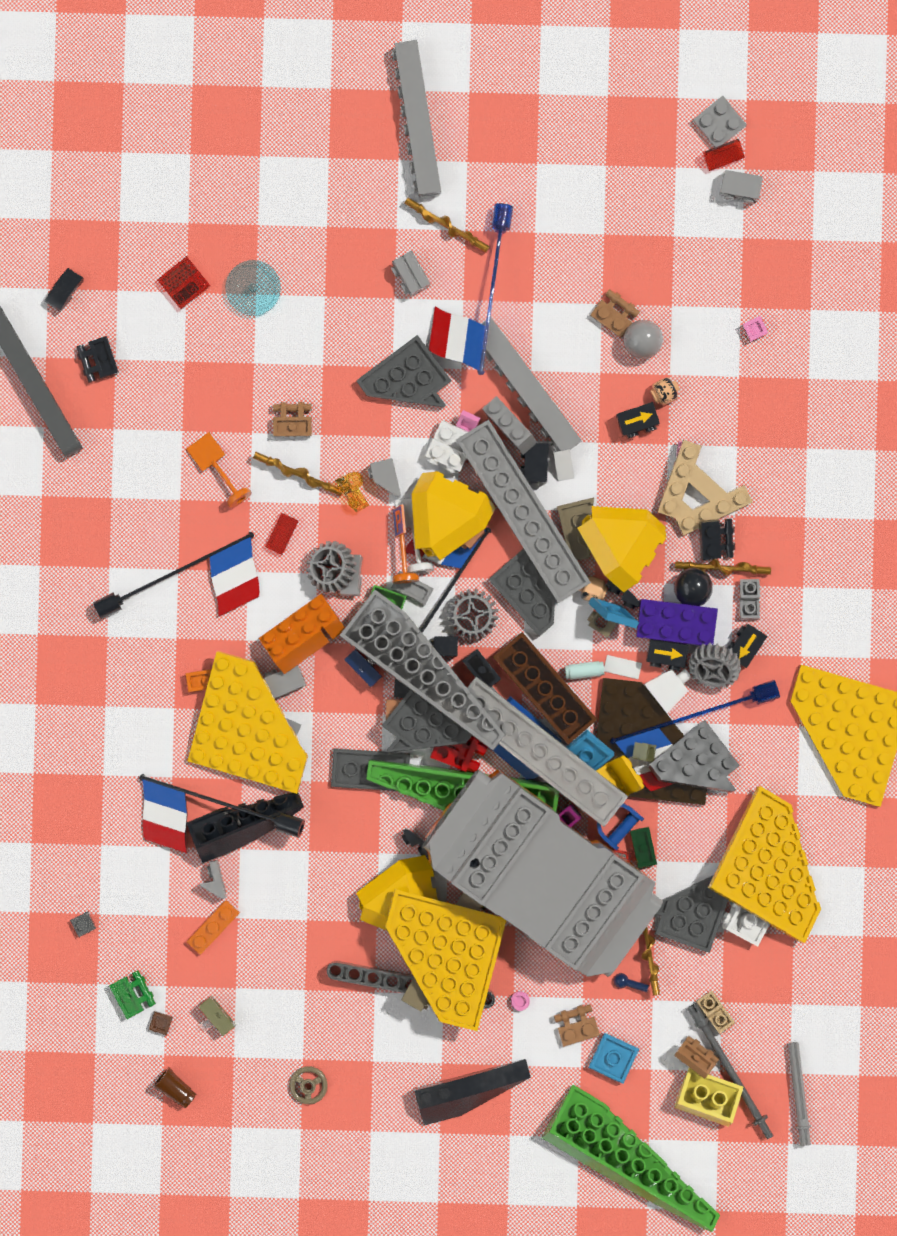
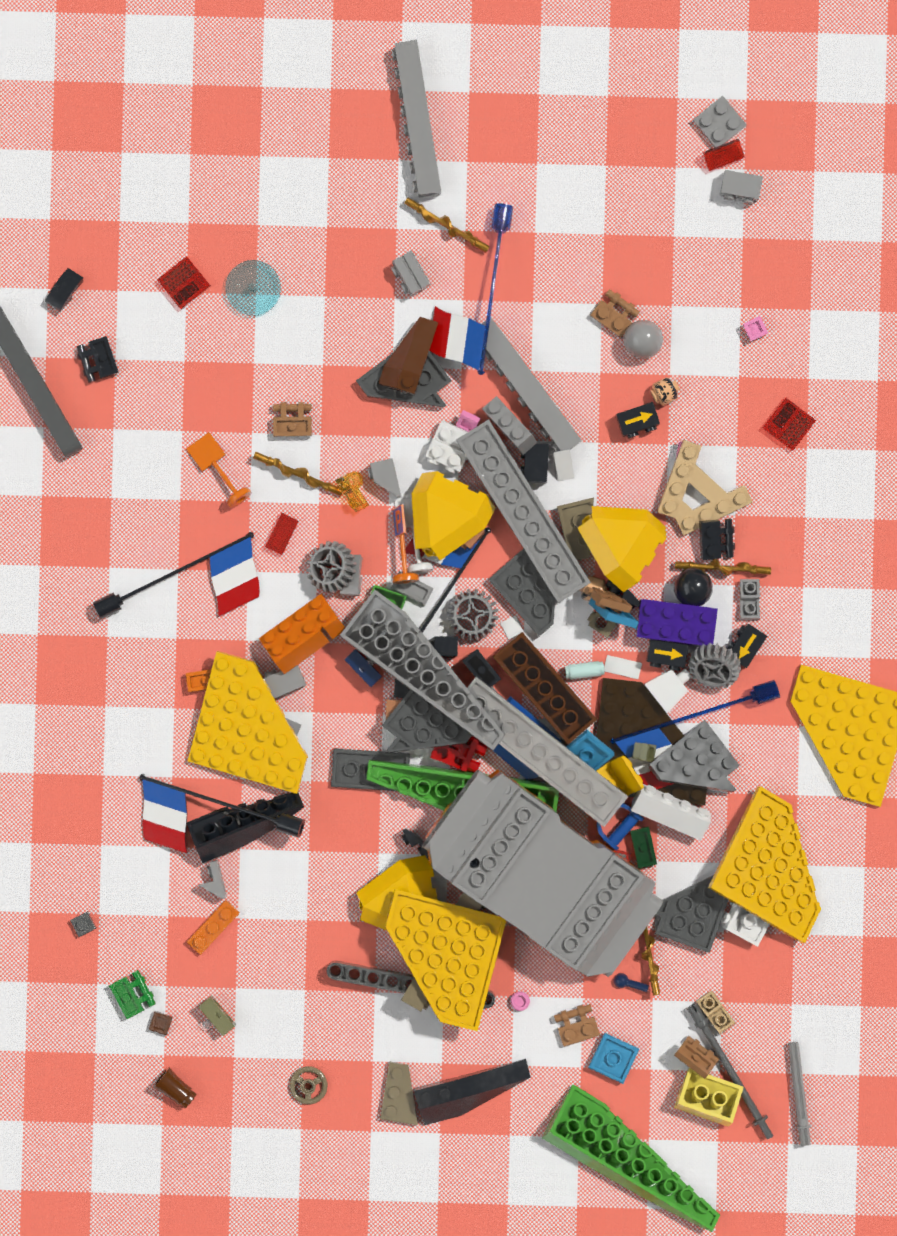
magenta leg [558,803,581,827] -> none
none -> reddish brown wedge [378,317,438,396]
none -> dark tan wing [380,1061,418,1125]
none -> white sticker [500,615,524,640]
none -> medium nougat plate [584,587,633,613]
none -> white brick [631,784,711,841]
none -> clear red tile [762,397,816,451]

